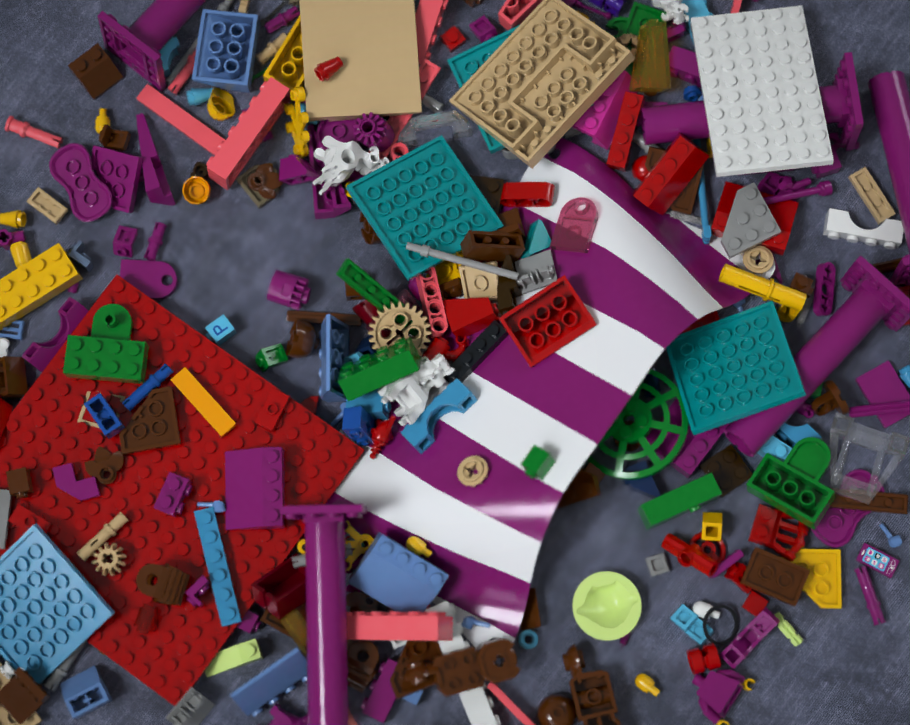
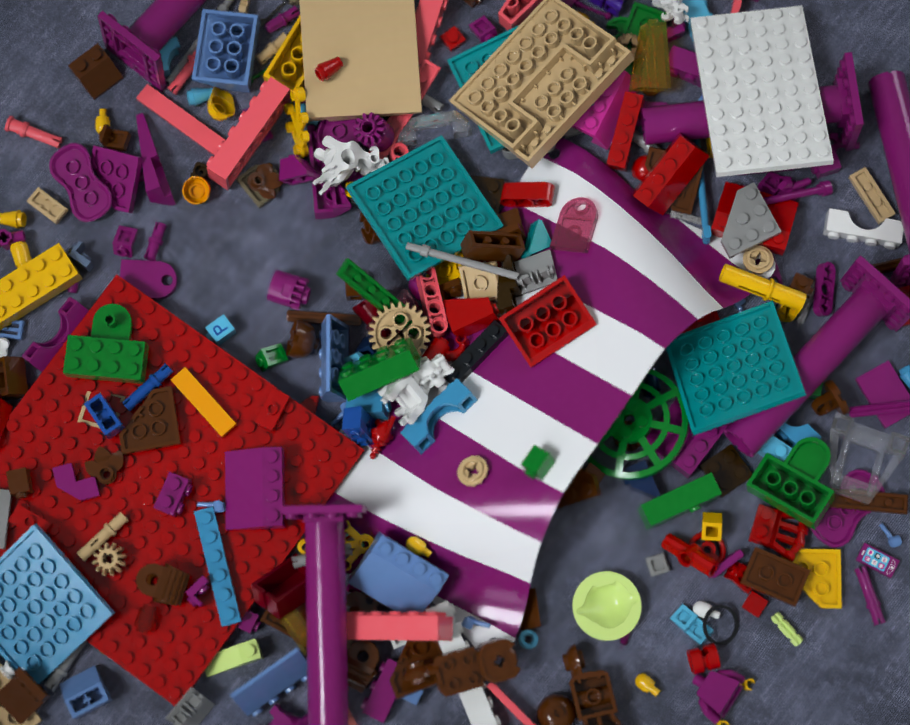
blue plate [683,85,702,102] -> none
magenta arch [719,607,780,669] -> none
magenta arm [797,402,815,418] -> none

